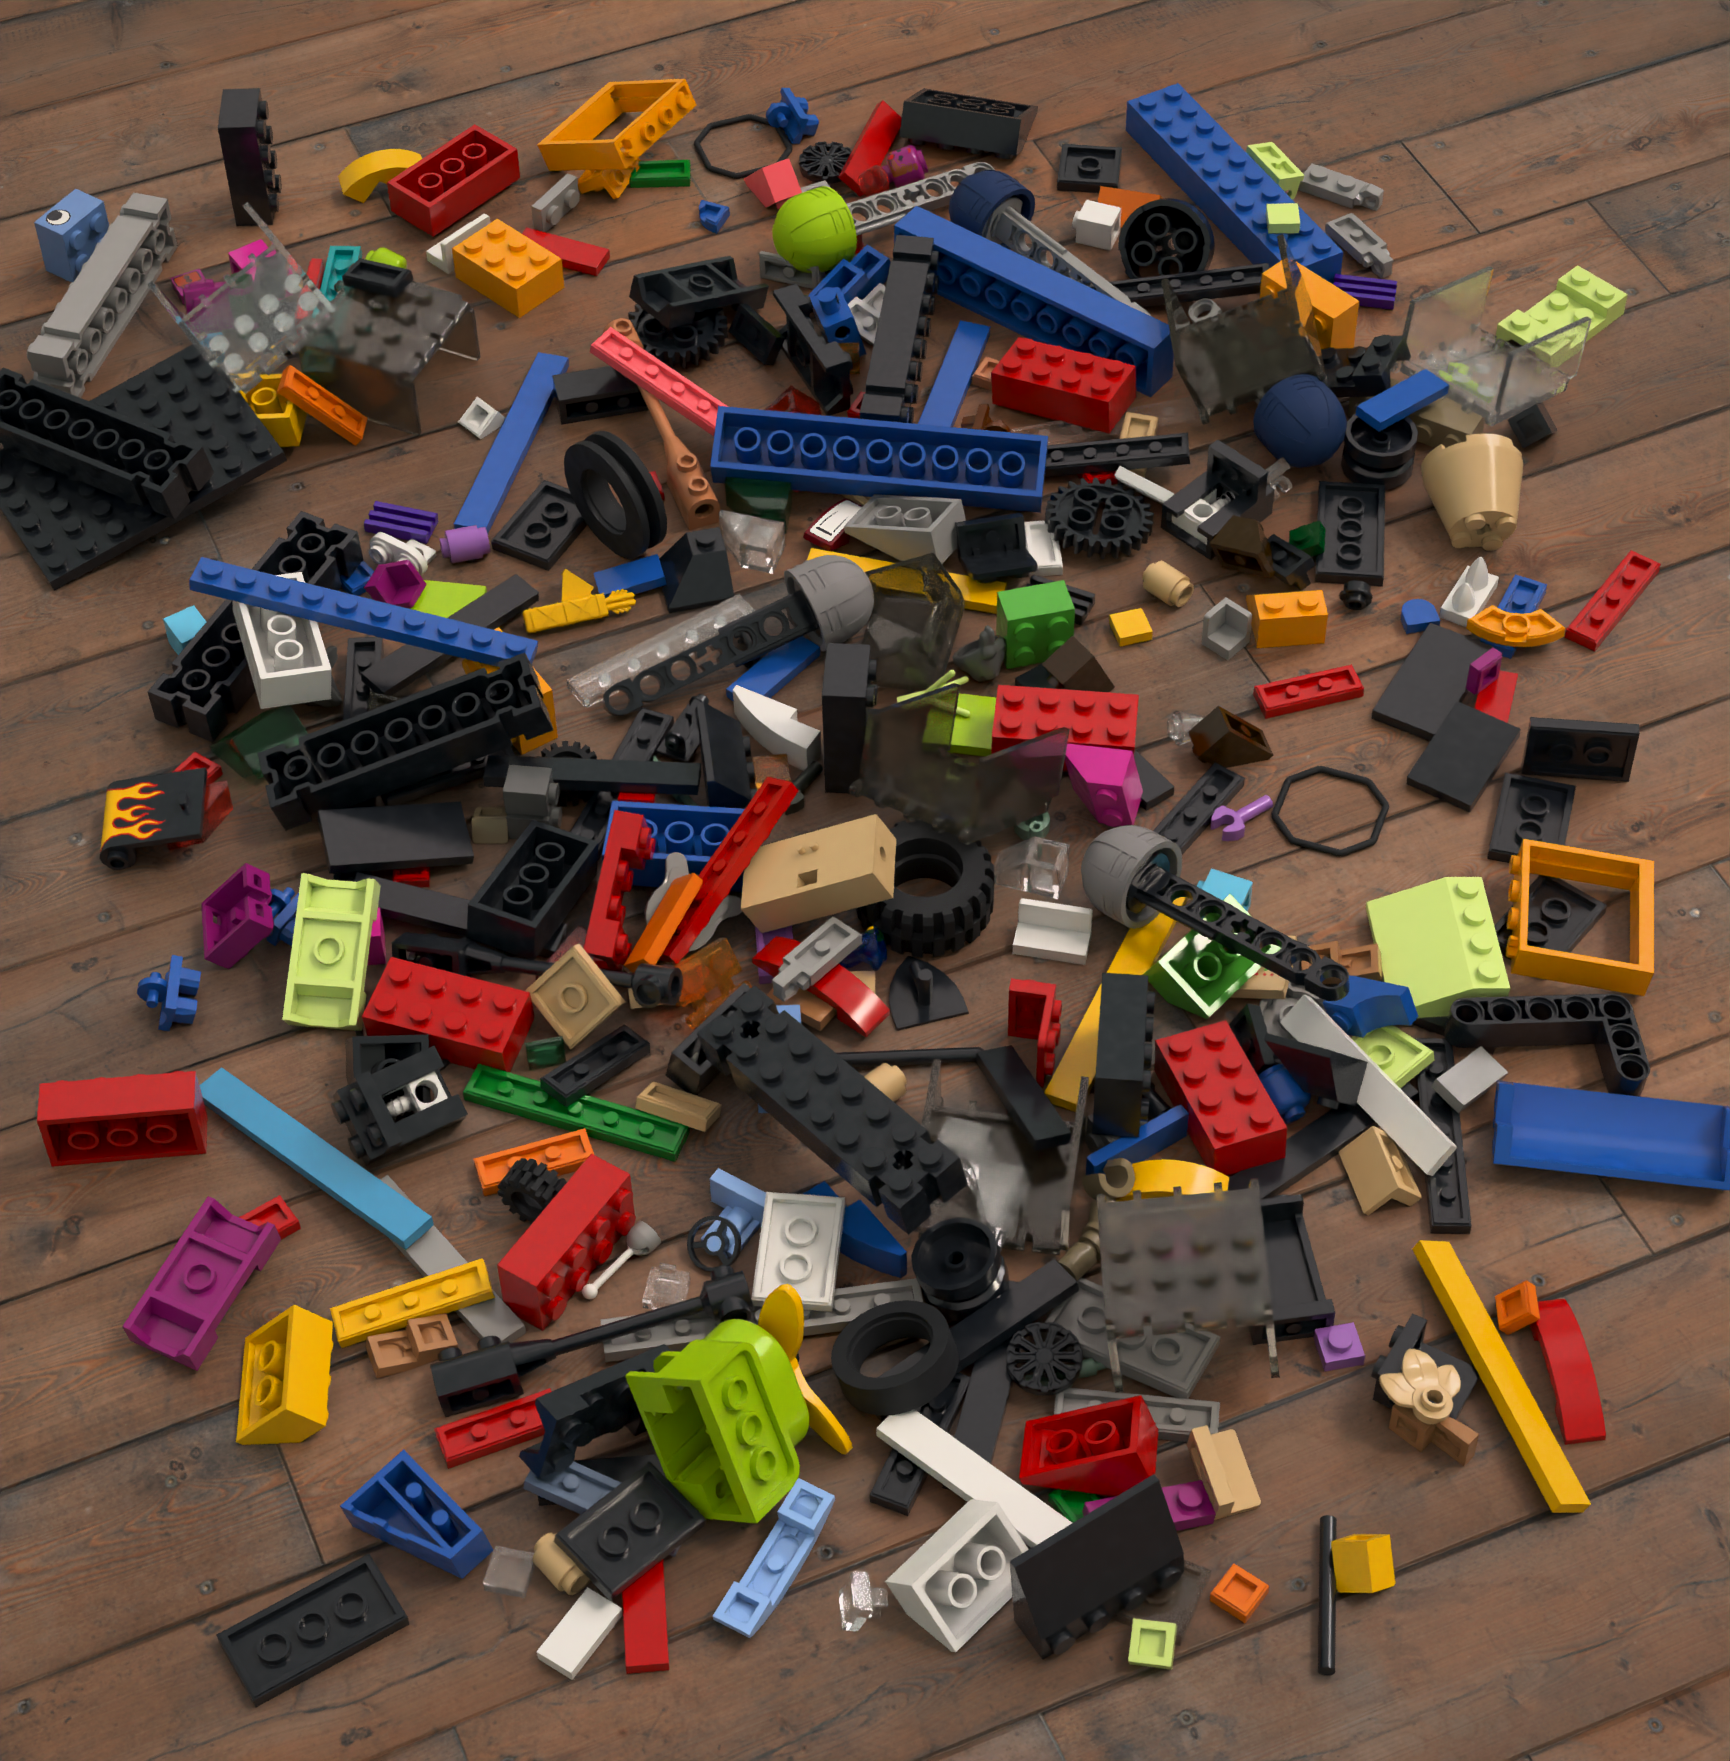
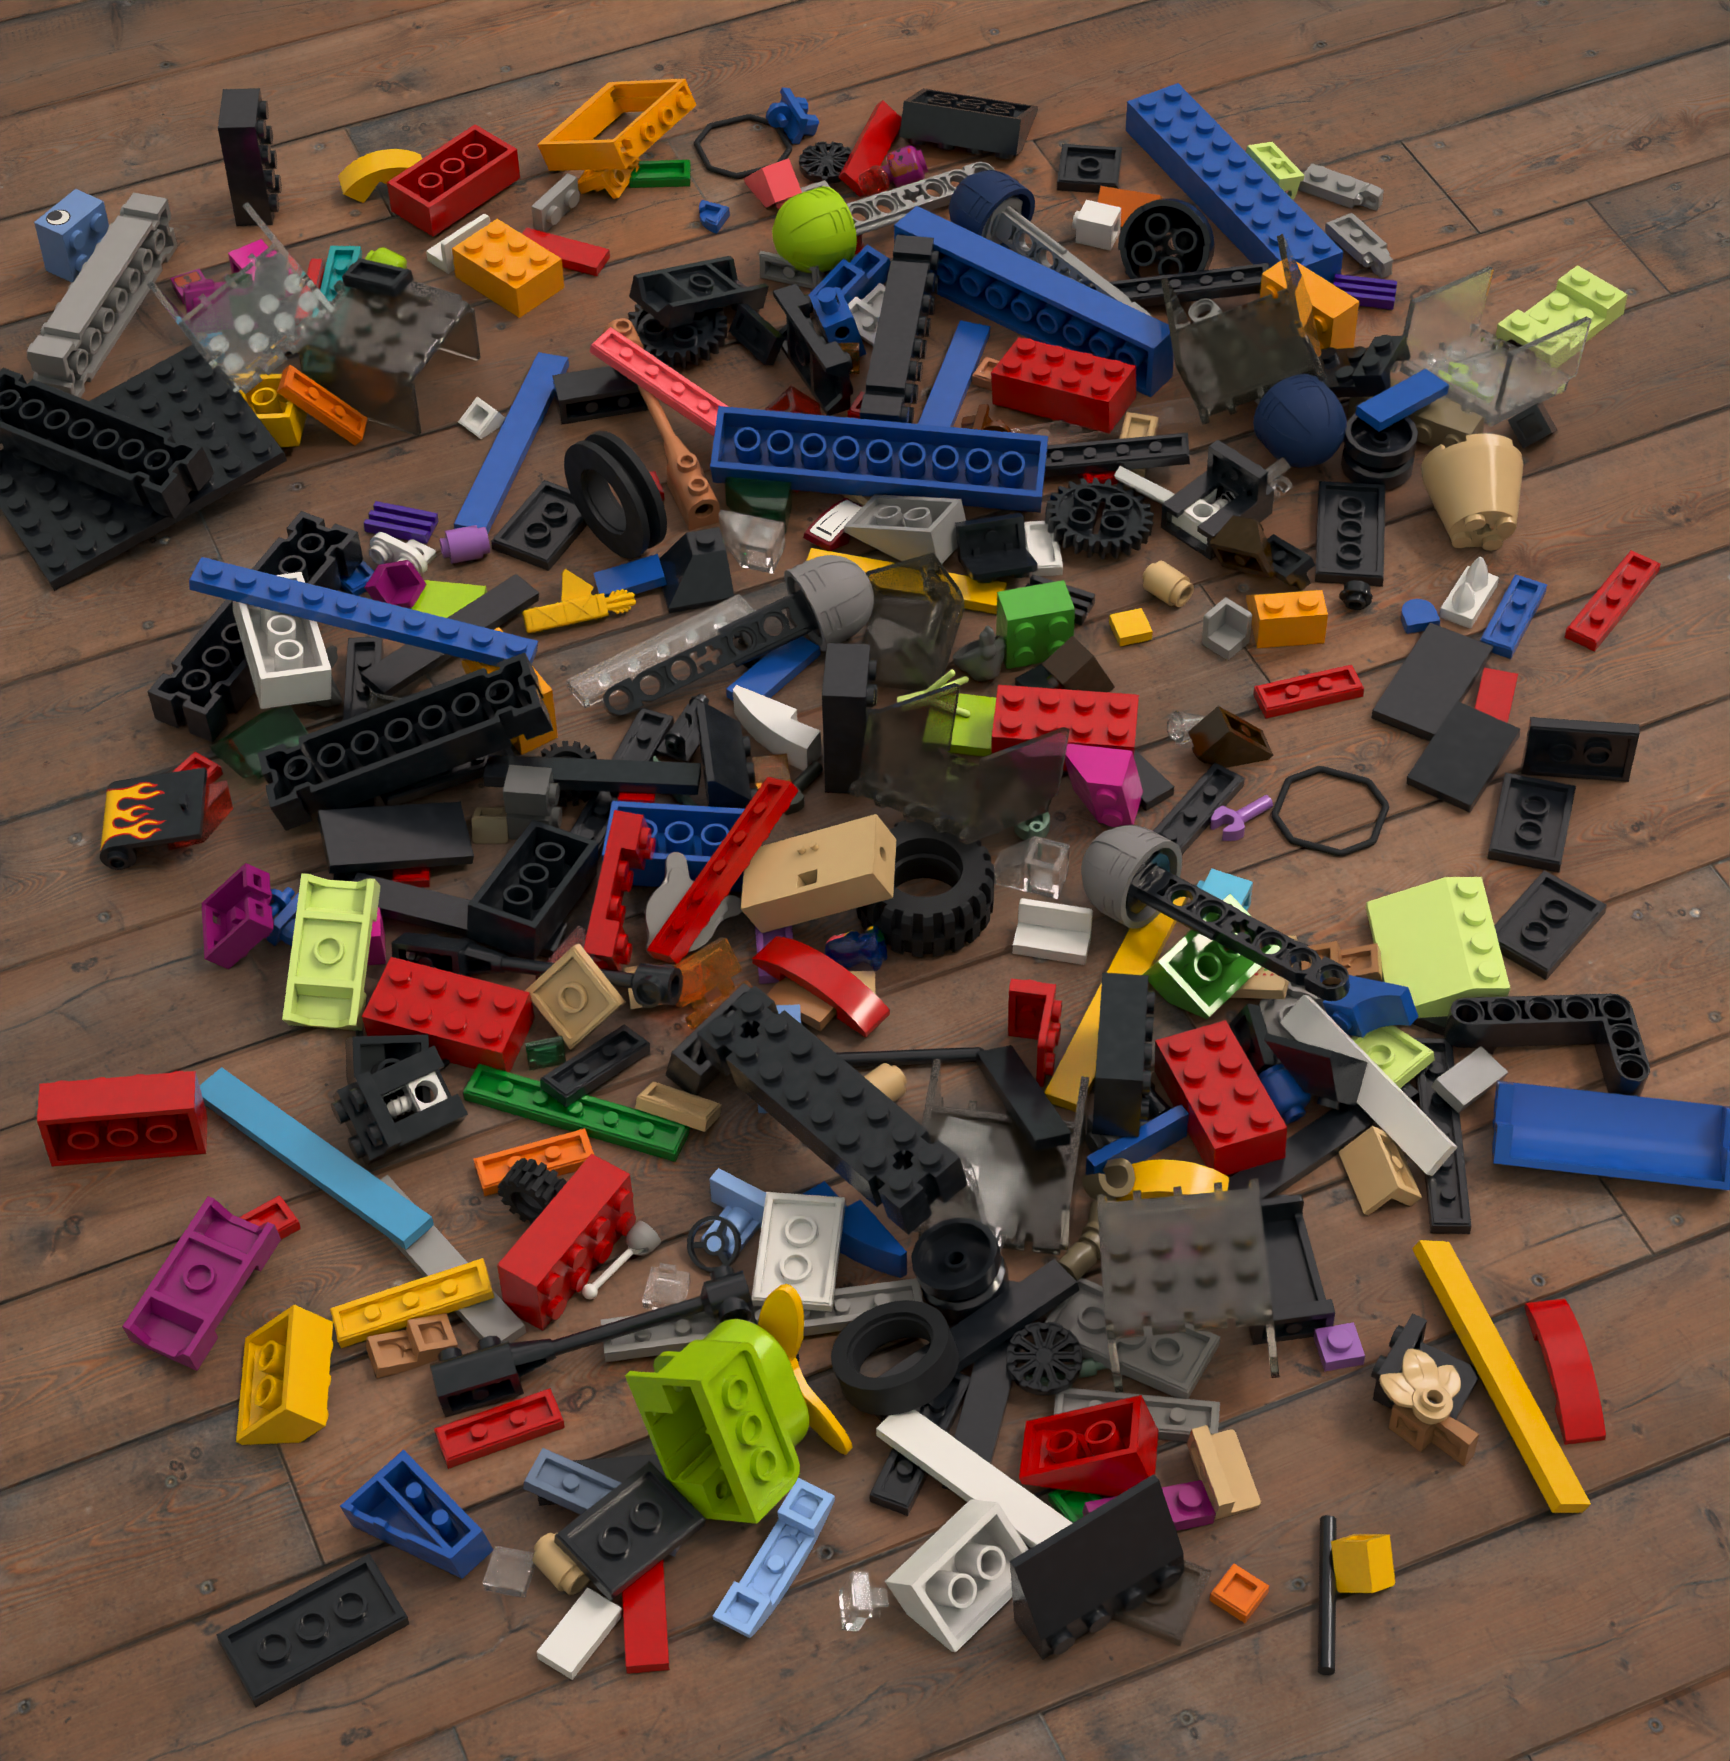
blue hips [137,955,201,1031] -> none
medium azure brick [163,605,206,655] -> none
black piece [519,1344,671,1479] -> none
orange tile [624,873,703,973] -> none
light grey hinge [772,916,862,1002] -> none
black shield [889,956,969,1031] -> none
yellowish green tile [1128,1618,1177,1670] -> none
yellowish green tile [1266,203,1300,234] -> none
dark green plate [1289,520,1326,557] -> none
light orange tile [1466,605,1566,647] -> none
magenta tile [1466,647,1502,695] -> none
orange tile [1495,1280,1540,1335] -> none
light orange window [1506,839,1654,996] -> none

